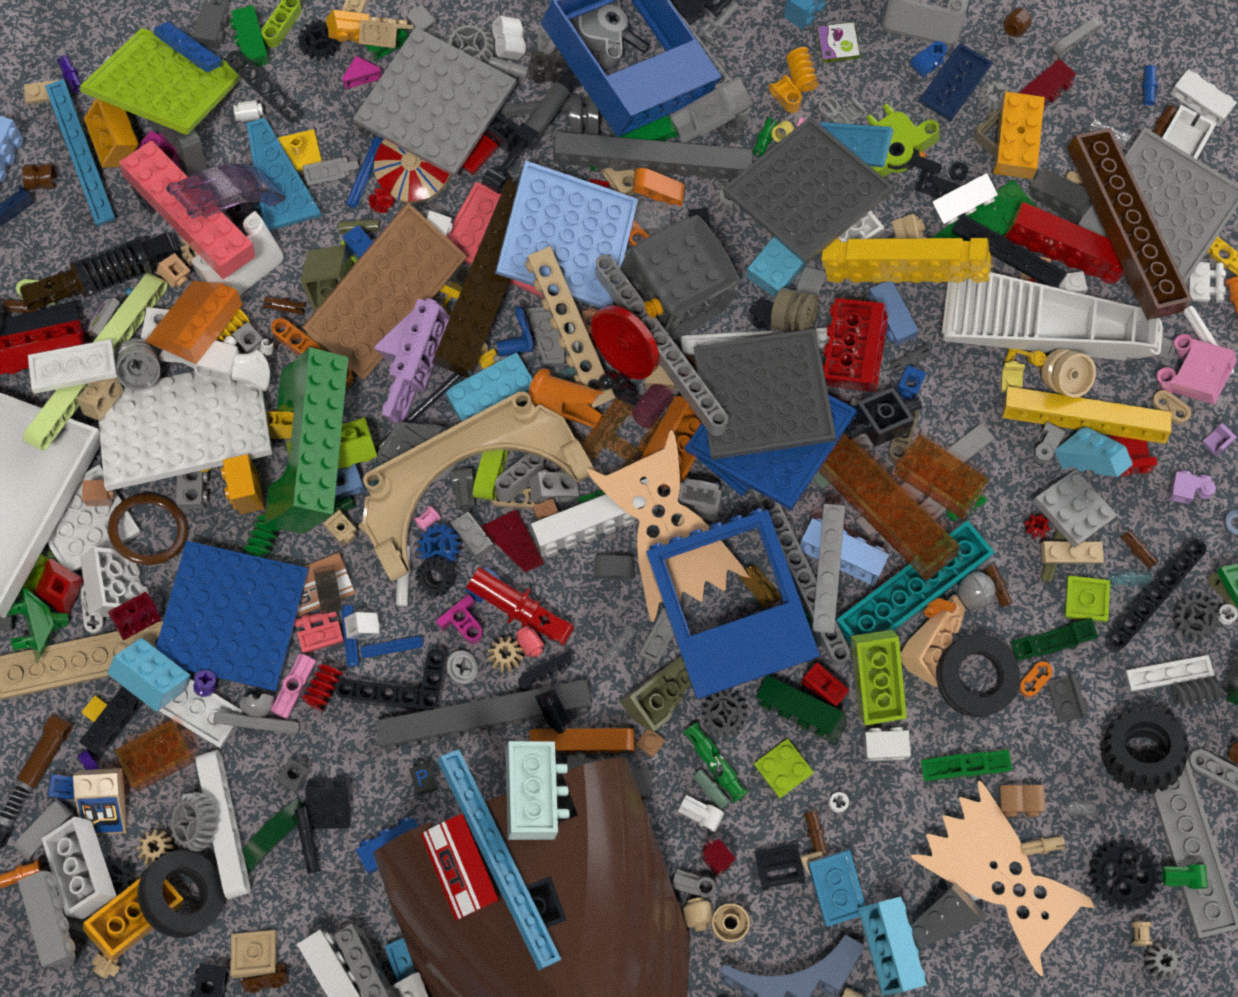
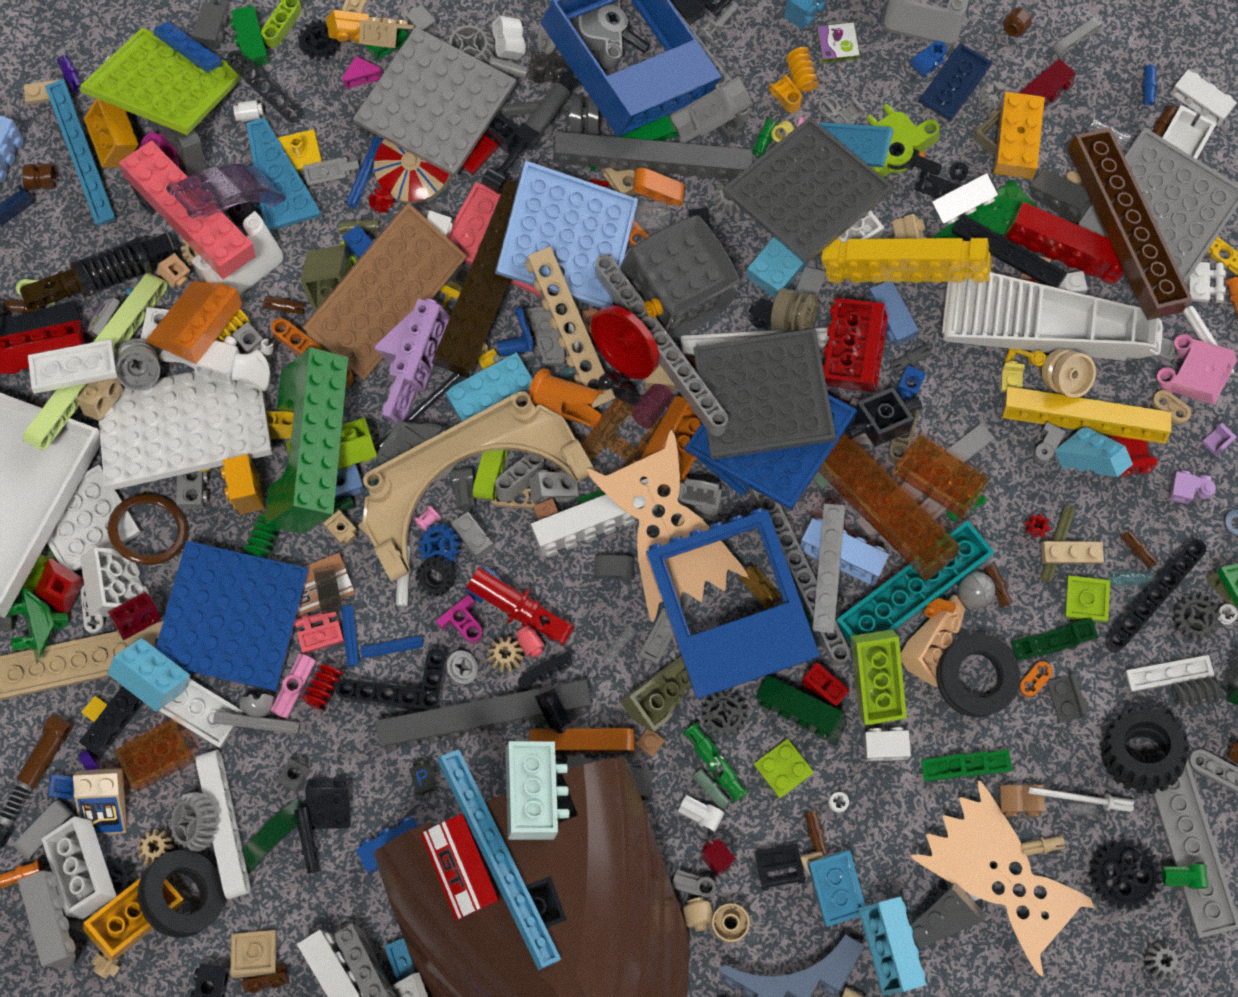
nougat brick [82,480,116,506] -> none
dark purple wheel [193,670,216,697] -> none
white brick [344,612,380,639] -> none
dark red wing [481,510,544,574] -> none
light grey plate [1033,469,1118,548] -> none
tan bush [1131,922,1153,946] -> none
none -> white piece [1028,787,1134,812]

